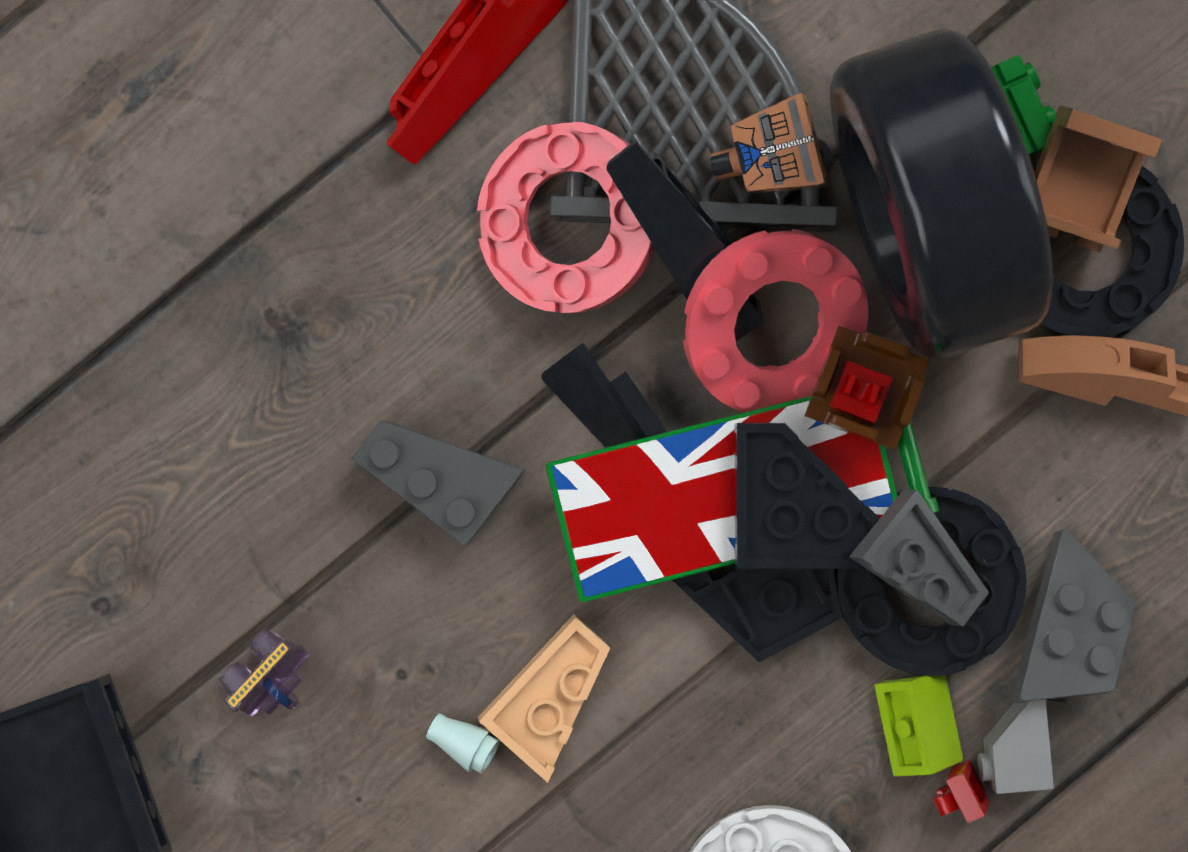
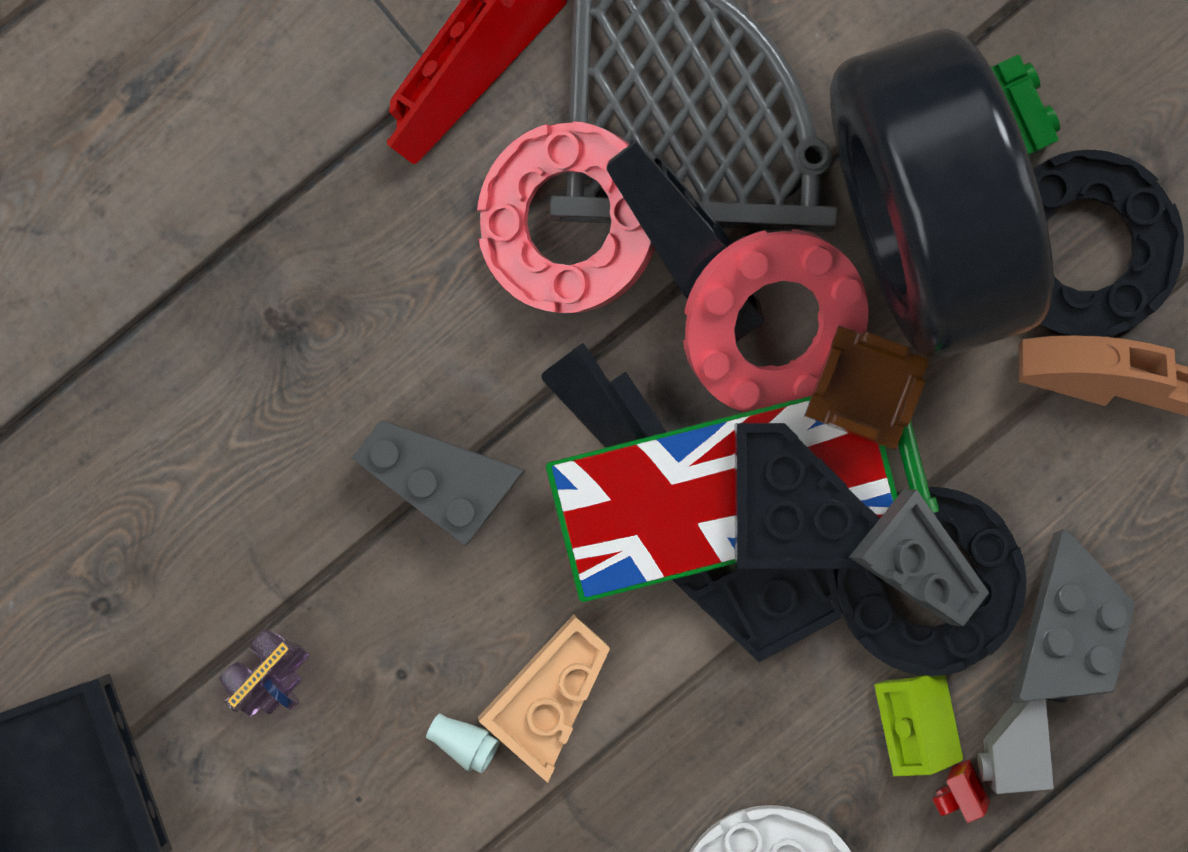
torso [710,93,829,193] -> none
red tile [829,361,893,425] -> none
nougat panel [1034,105,1163,253] -> none

